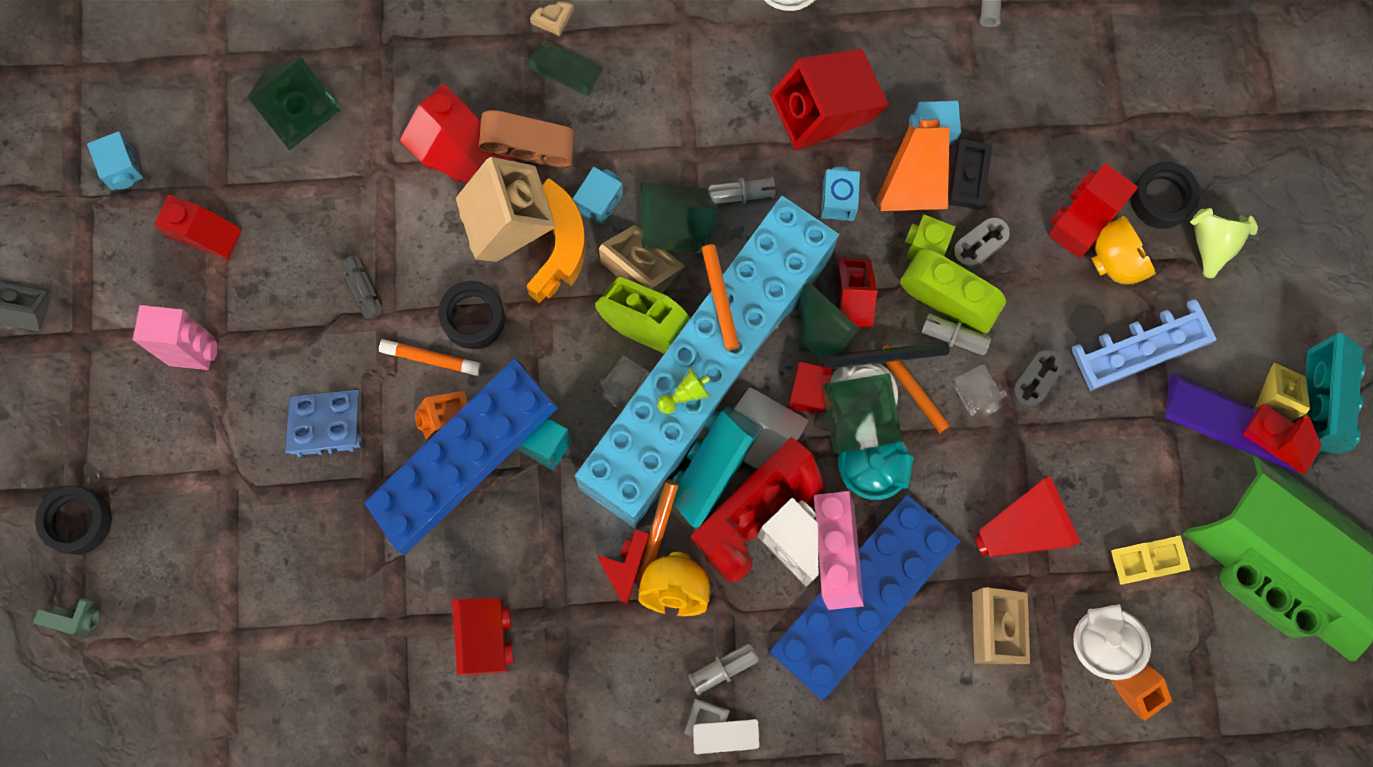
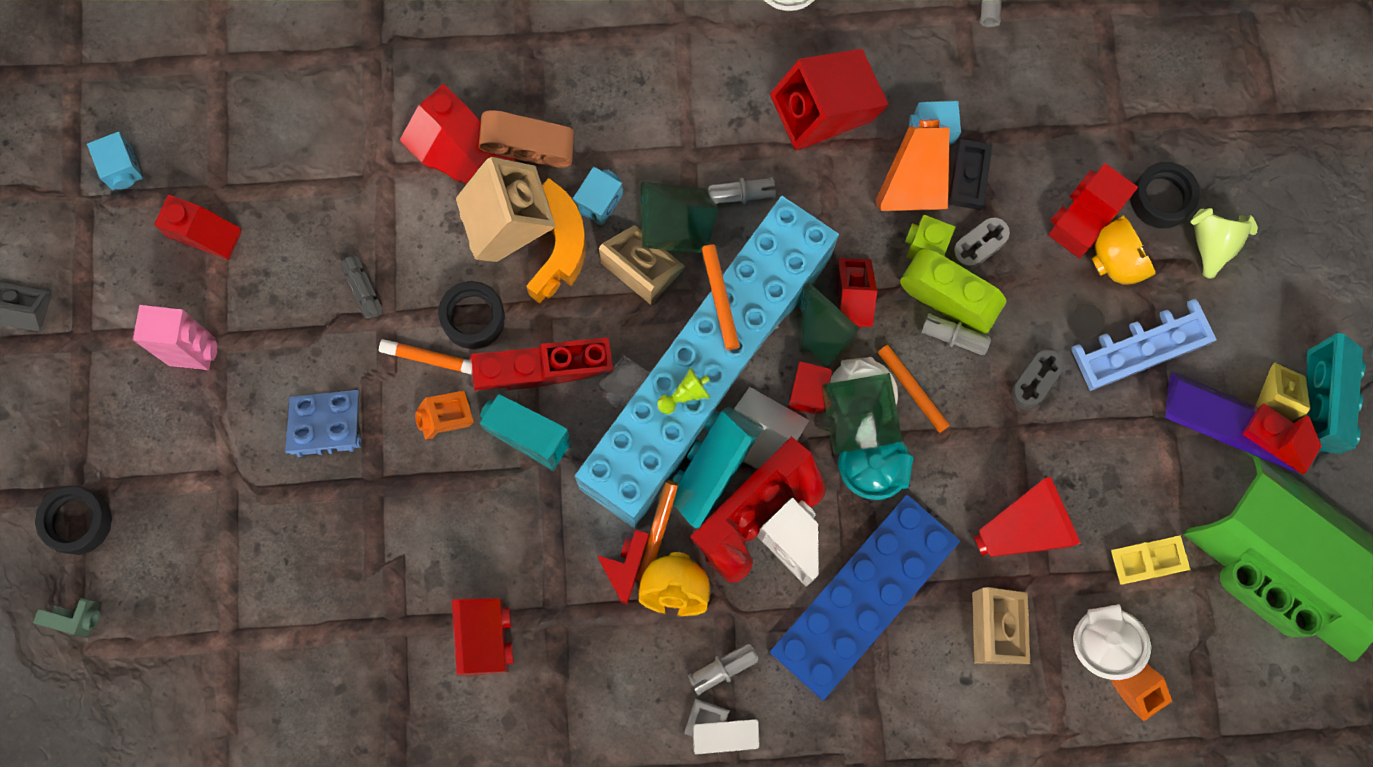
clear green slope [247,57,341,150] -> none
blue plate [364,358,558,555] -> none
clear green slope [529,40,603,96] -> none
tan tile [530,1,574,36] -> none
lime brick [595,276,691,354] -> none
bright pink brick [814,491,864,610] -> none
medium azure brick [821,167,860,221] -> none
black bar [824,342,950,369] -> none
clear bracket [952,364,1008,417] -> none
none -> red slope [470,337,613,391]

